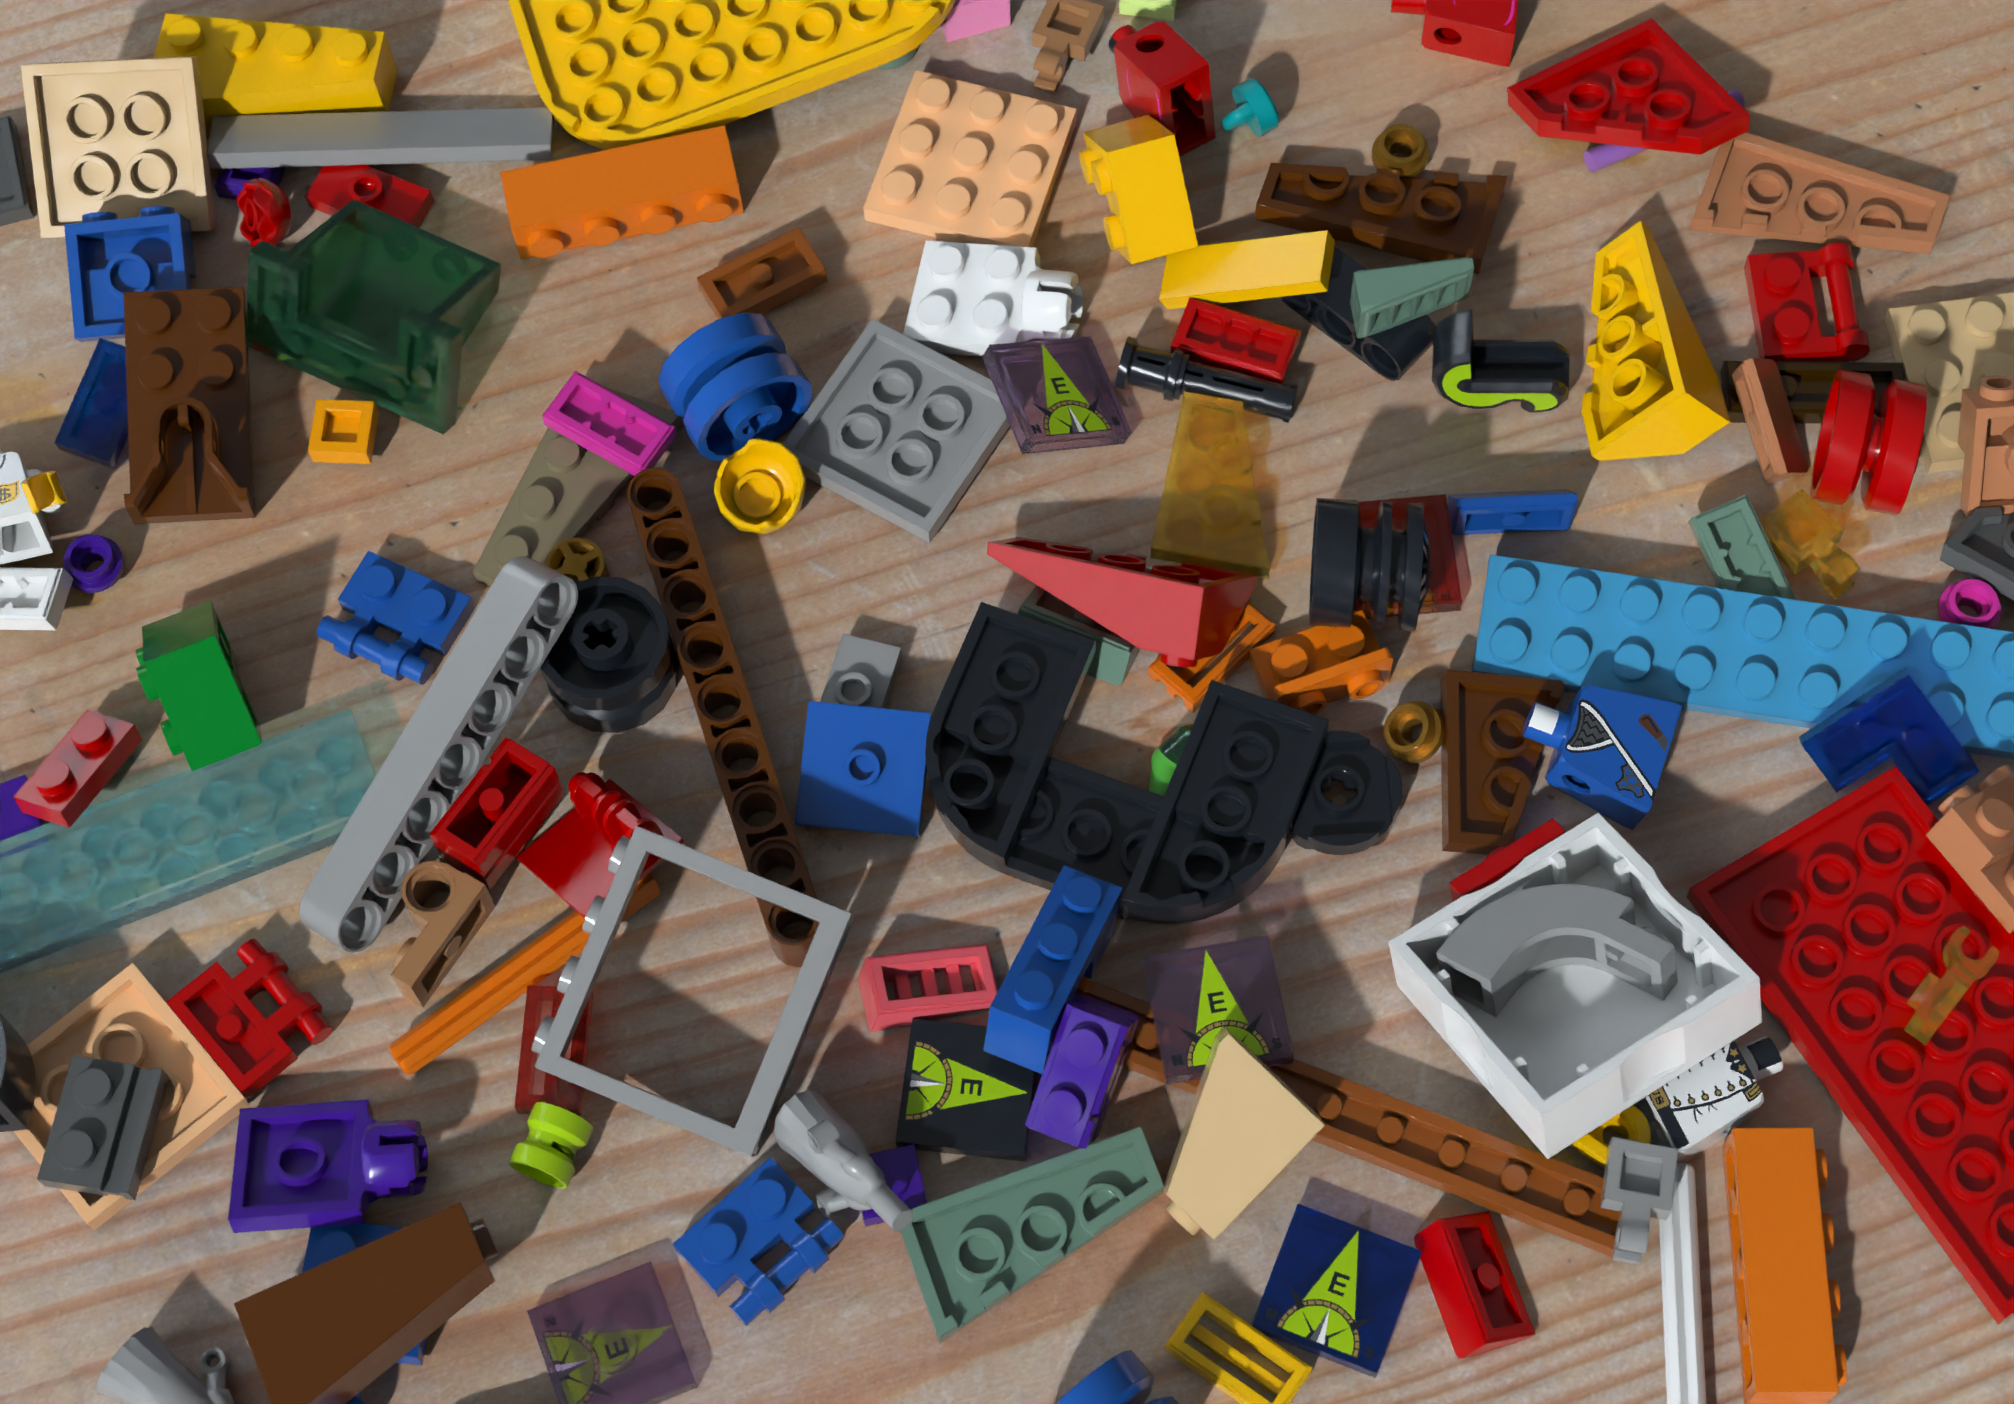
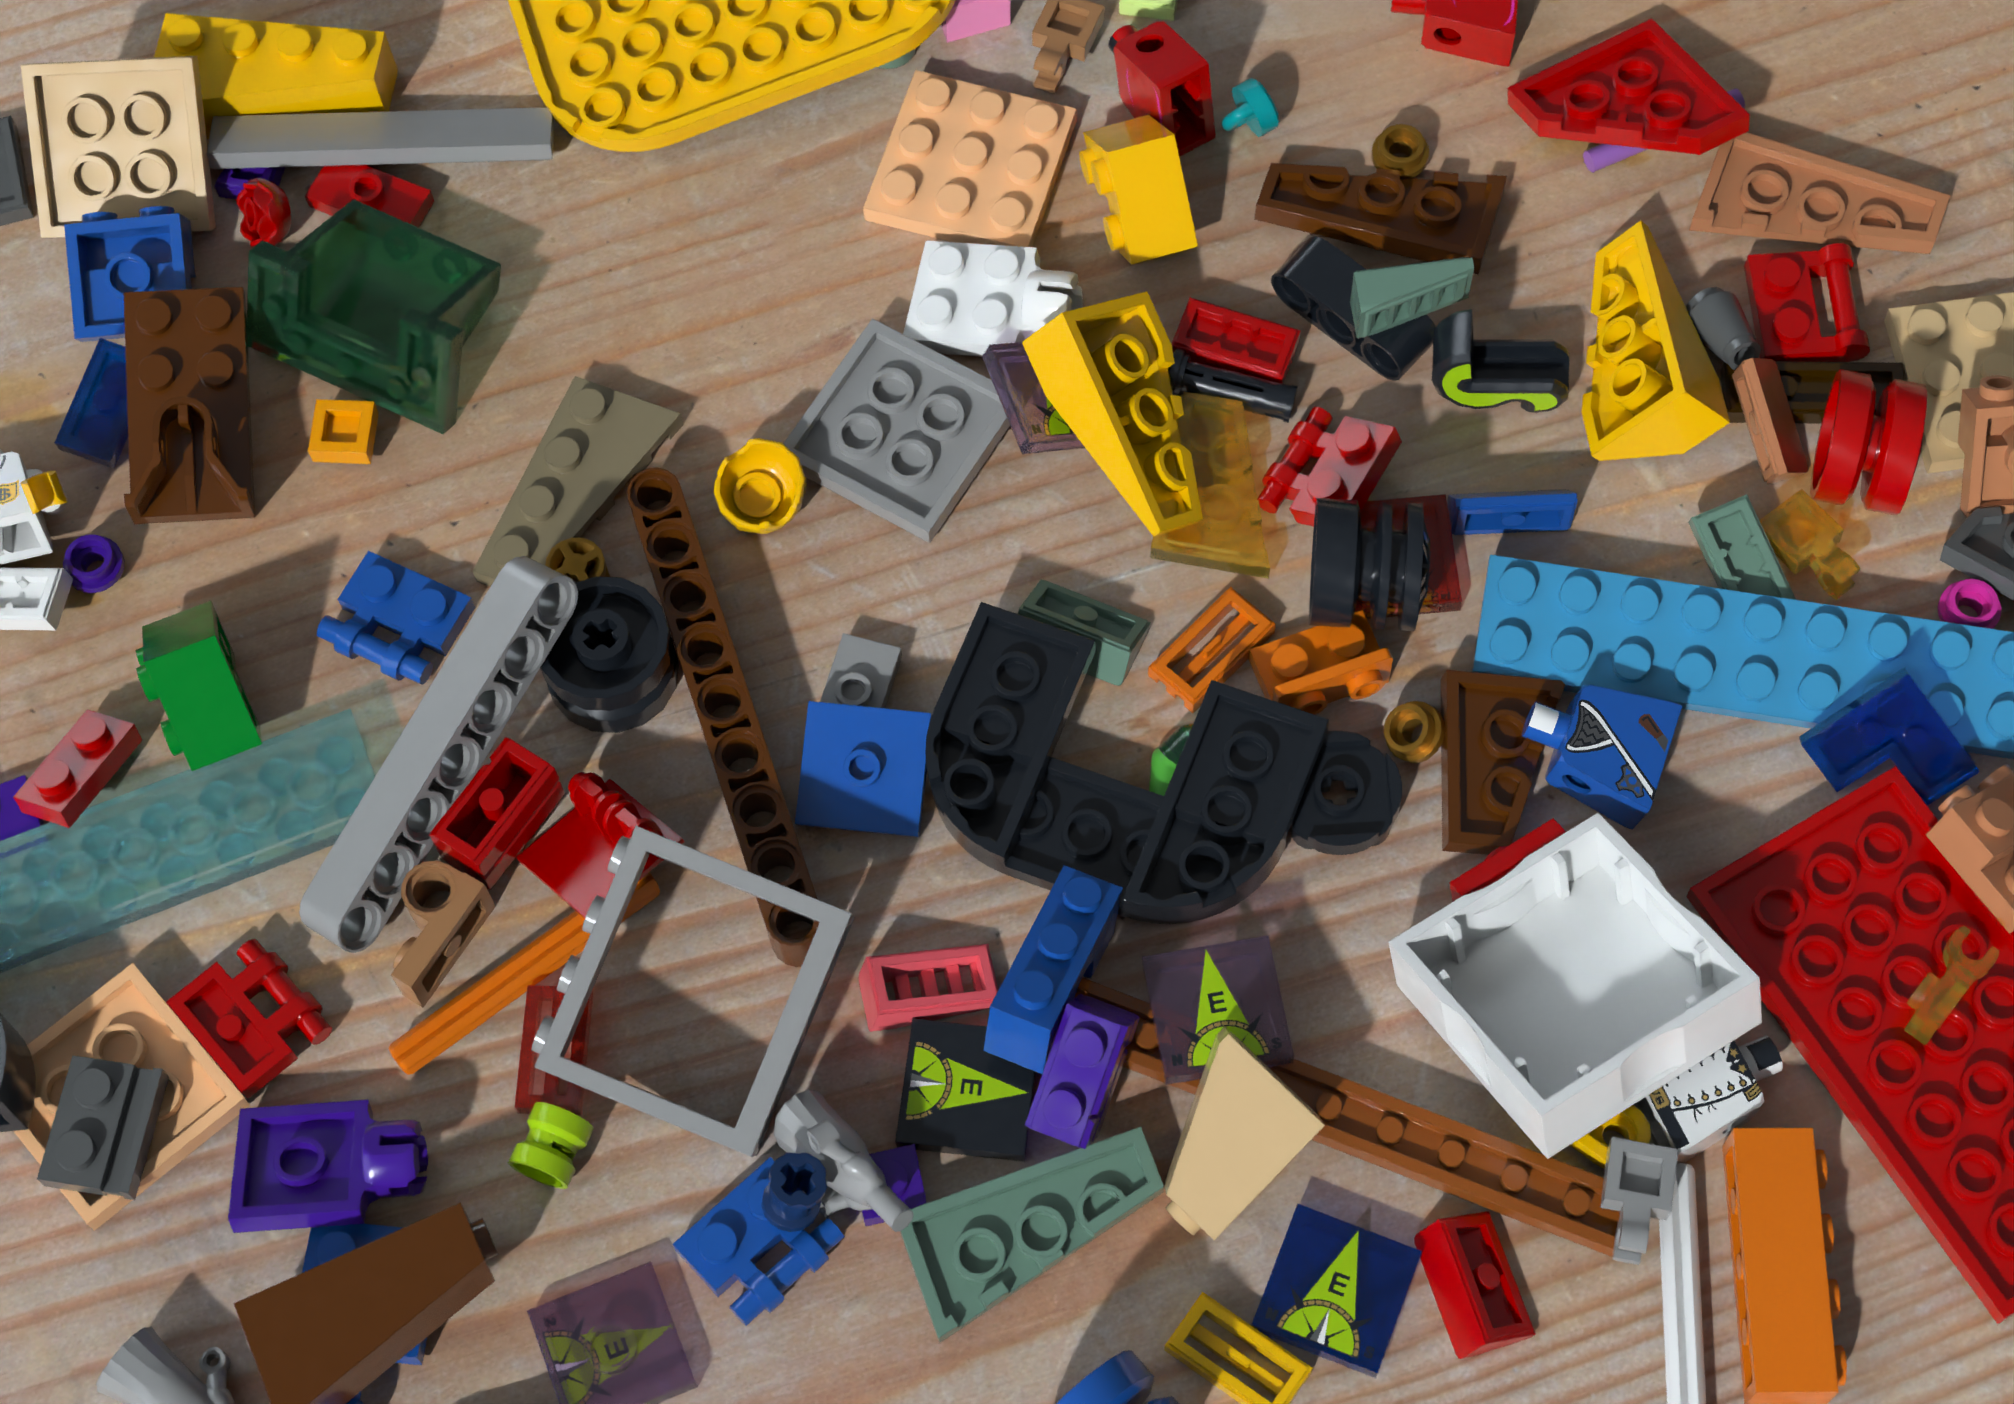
orange brick [500,125,744,259] -> none
dark pink plate [542,371,676,476] -> none
blue wheel [658,313,813,461] -> none
dark orange plate [697,227,828,319] -> none
wedge [987,537,1257,667] -> none
yellow tile [1159,230,1335,310] -> none
light grey arch [1436,884,1678,1017] -> none
none -> dark blue bush [761,1152,827,1232]
none -> yellow wedge [1022,291,1203,537]
none -> red plate [1256,407,1402,527]
none -> dark grey cone [1686,287,1761,370]

